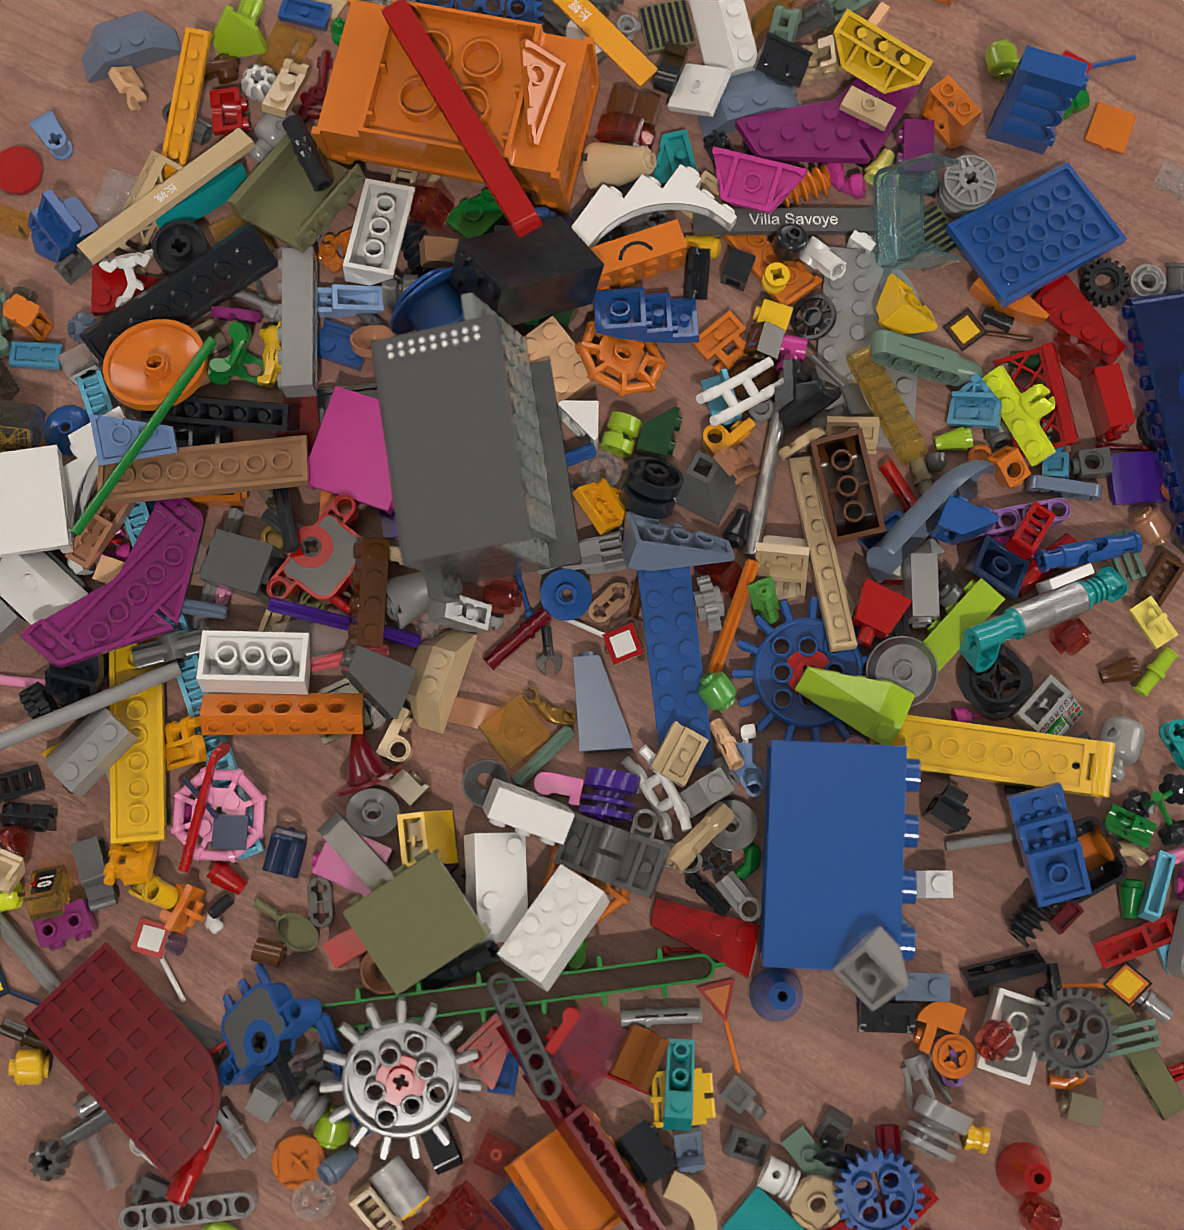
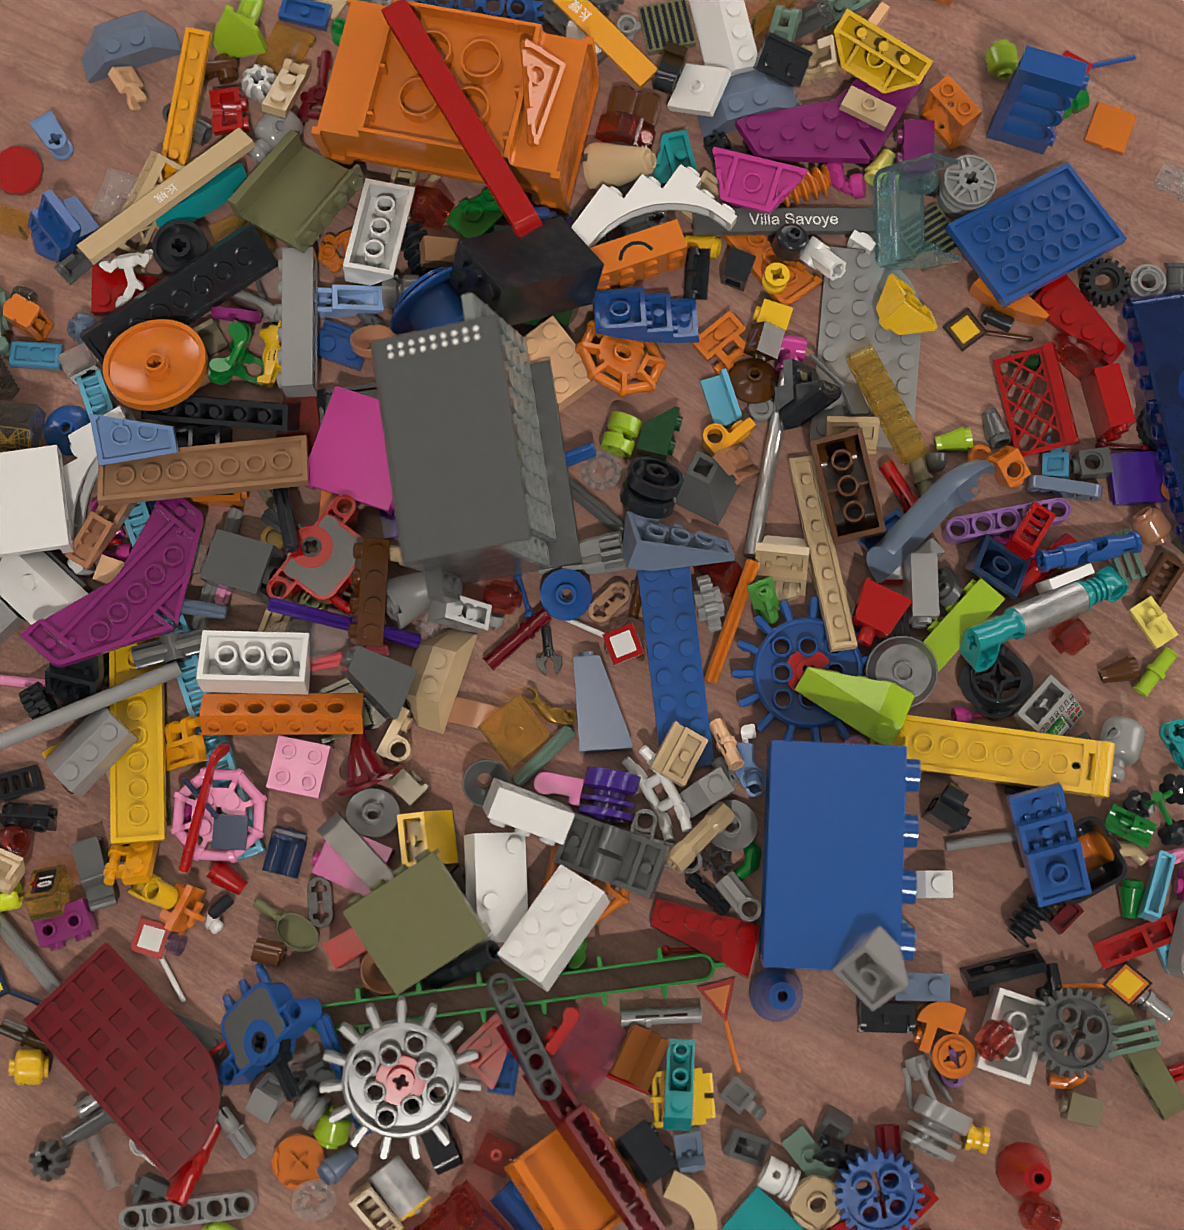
green piece [71,337,218,536] -> none
black axle [282,114,333,192] -> none
white slope [558,400,599,452] -> none
light orange slope [572,478,627,535] -> none
white piece [696,356,784,426] -> none
bright green head [697,671,737,711] -> none
black cone [722,509,751,549] -> none
tan tile [778,426,826,461] -> none
black wheel [790,294,837,341] -> none
sand green piece [871,330,984,388] -> none
blue slope [928,495,999,546] -> none
dark azure slope [947,373,1002,429] -> none
neon yellow plate [982,366,1056,467] -> none
none -> bright pink brick [266,735,335,801]

